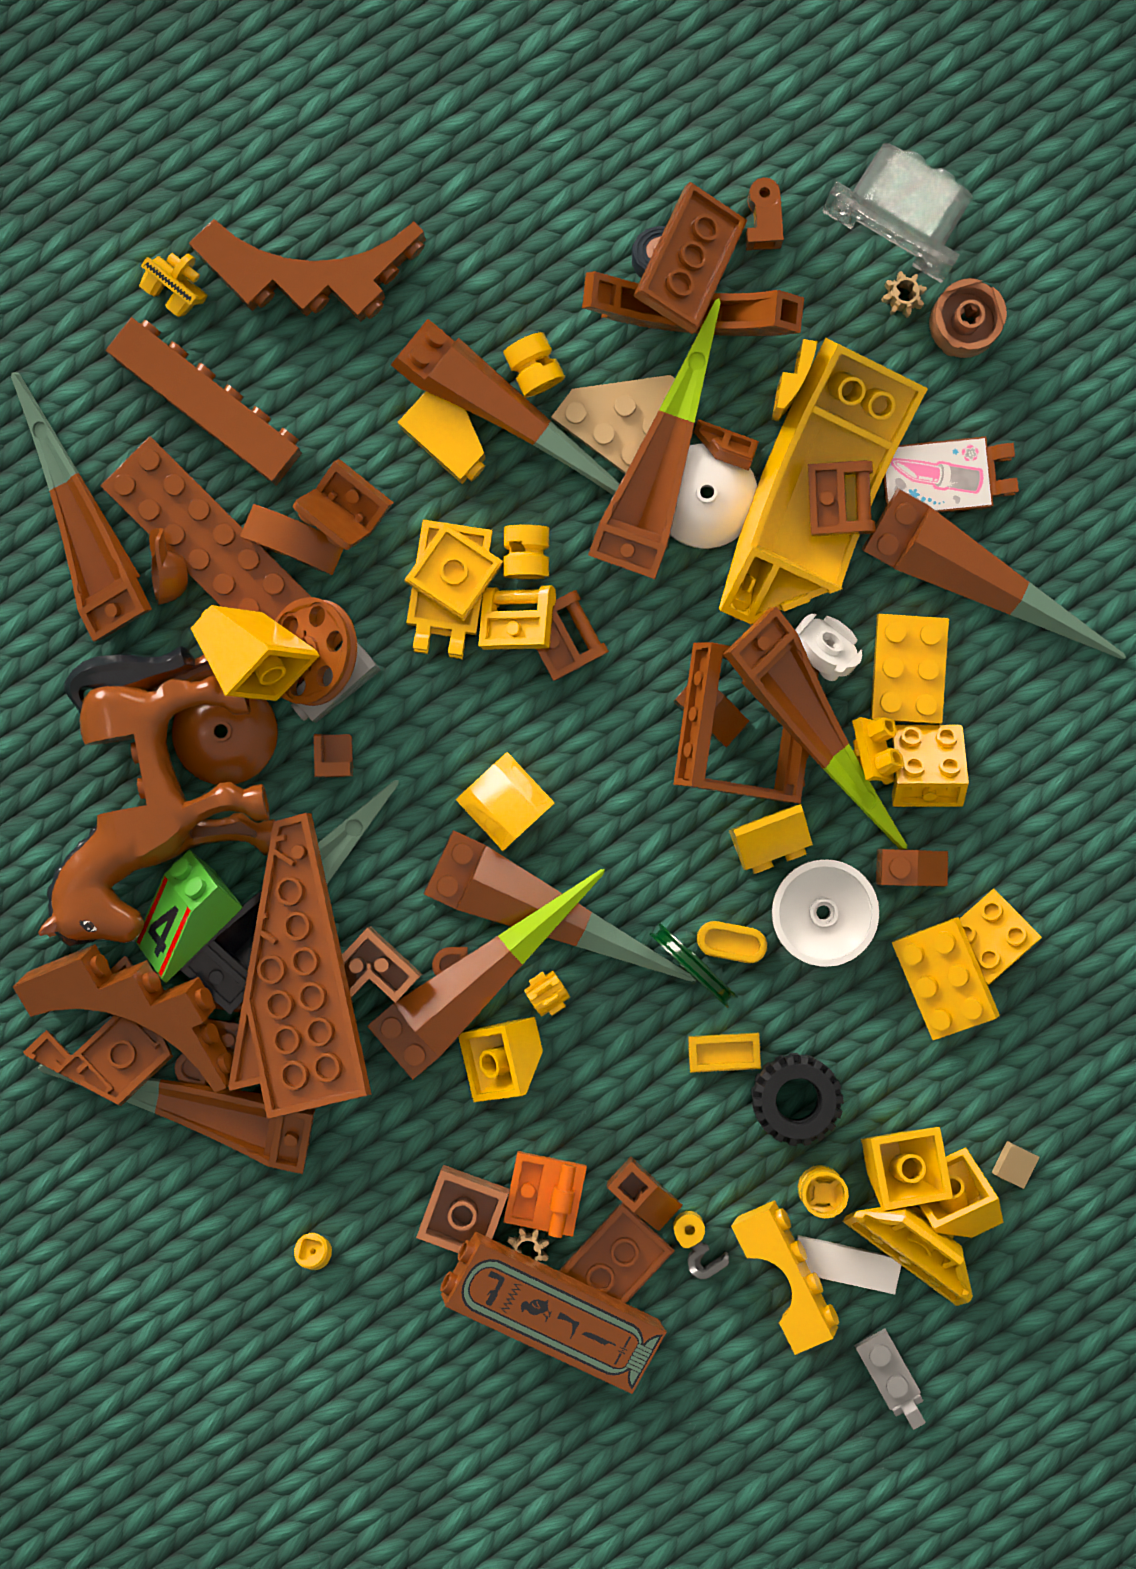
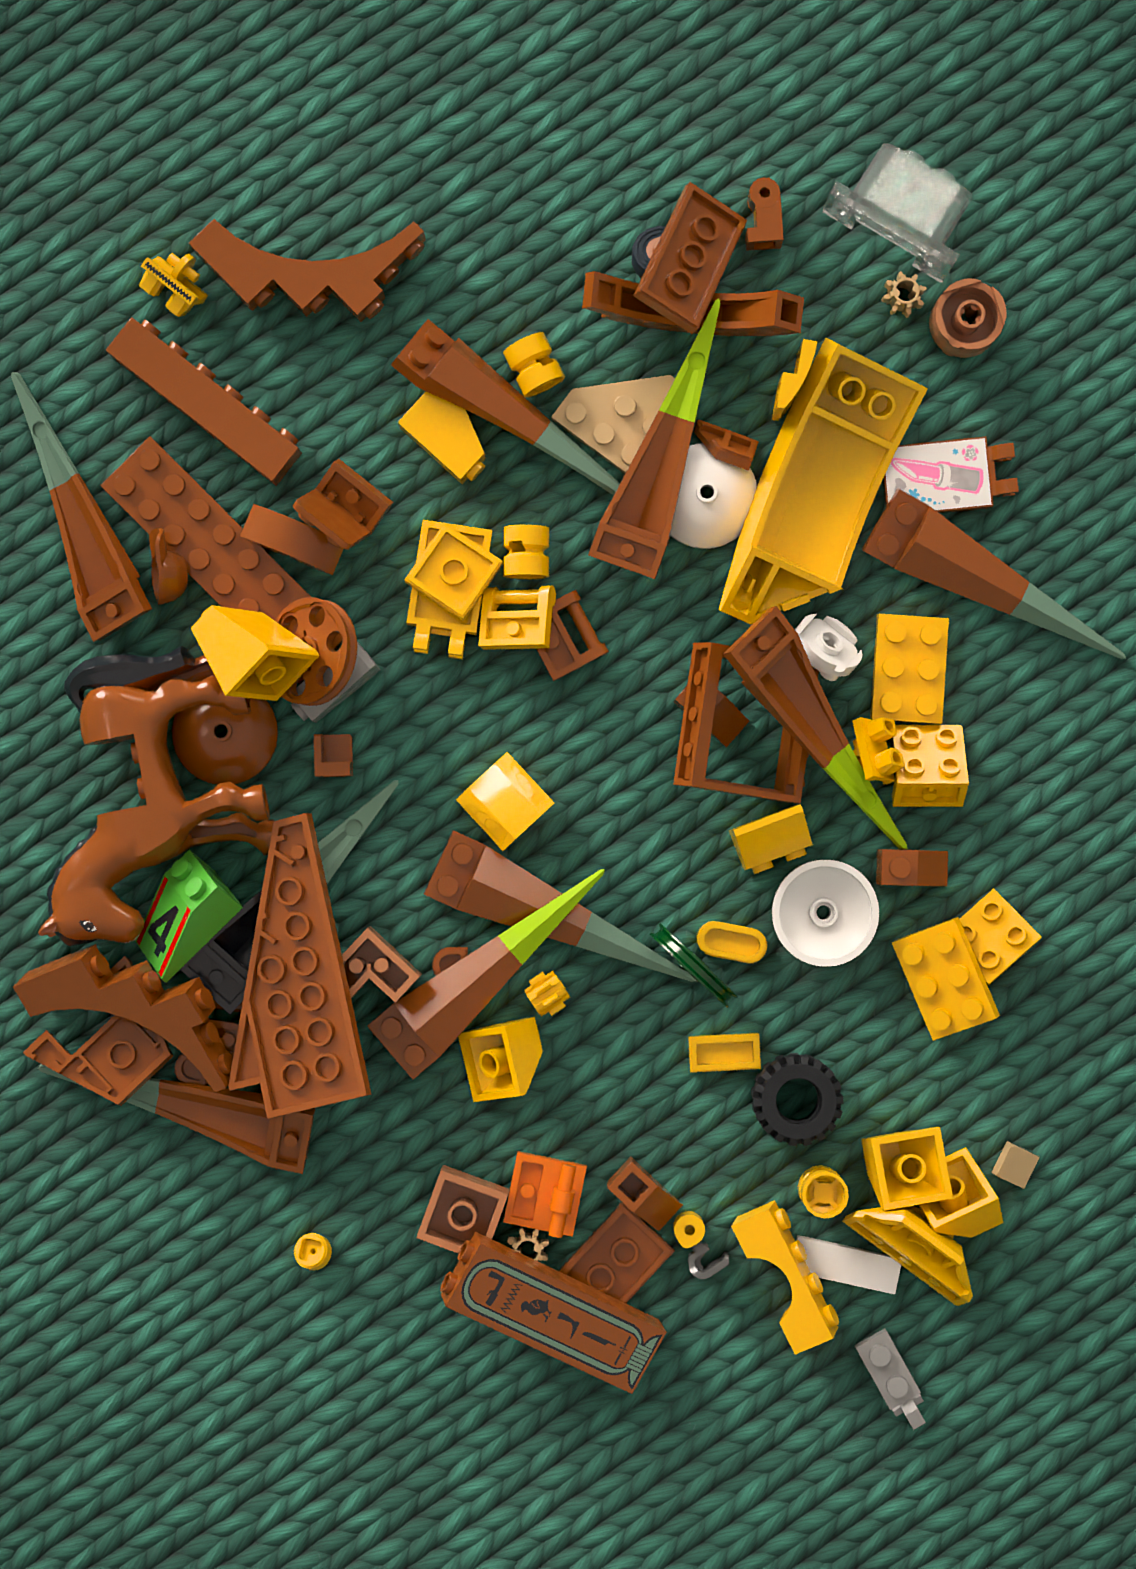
dark orange plate [808,460,876,536] -> none

